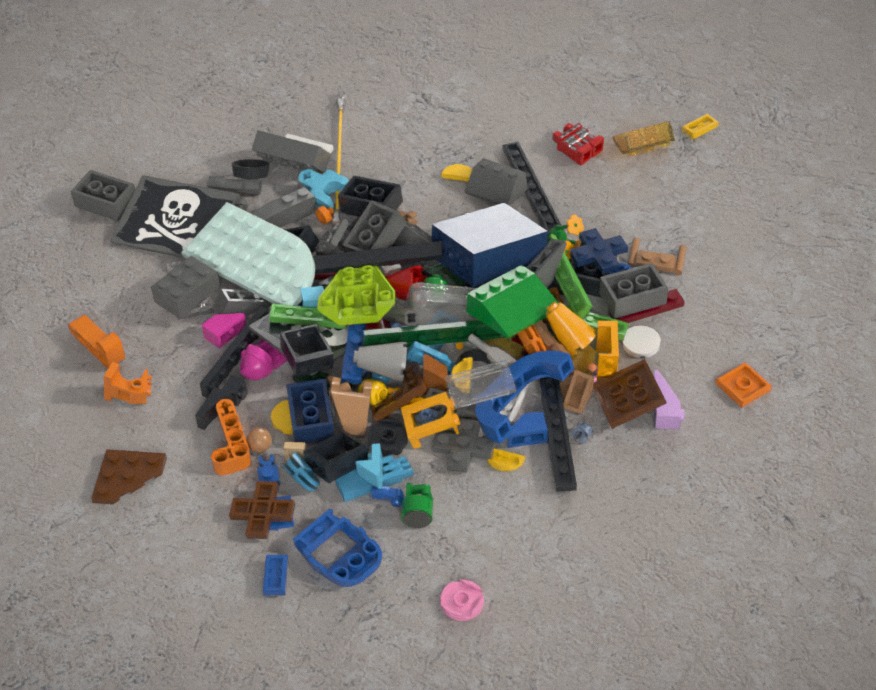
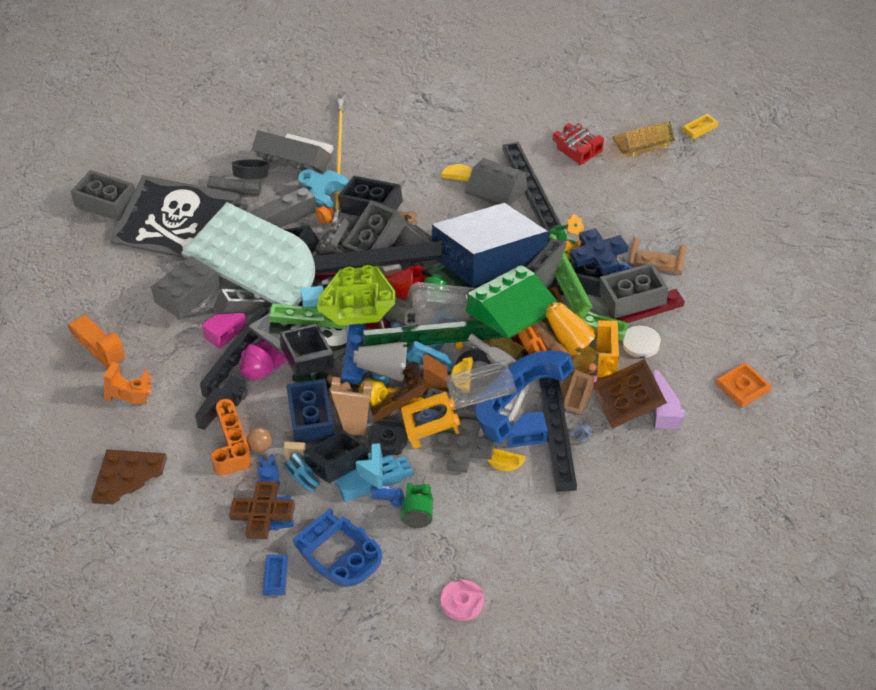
yellow tile [271,400,293,434] -> none

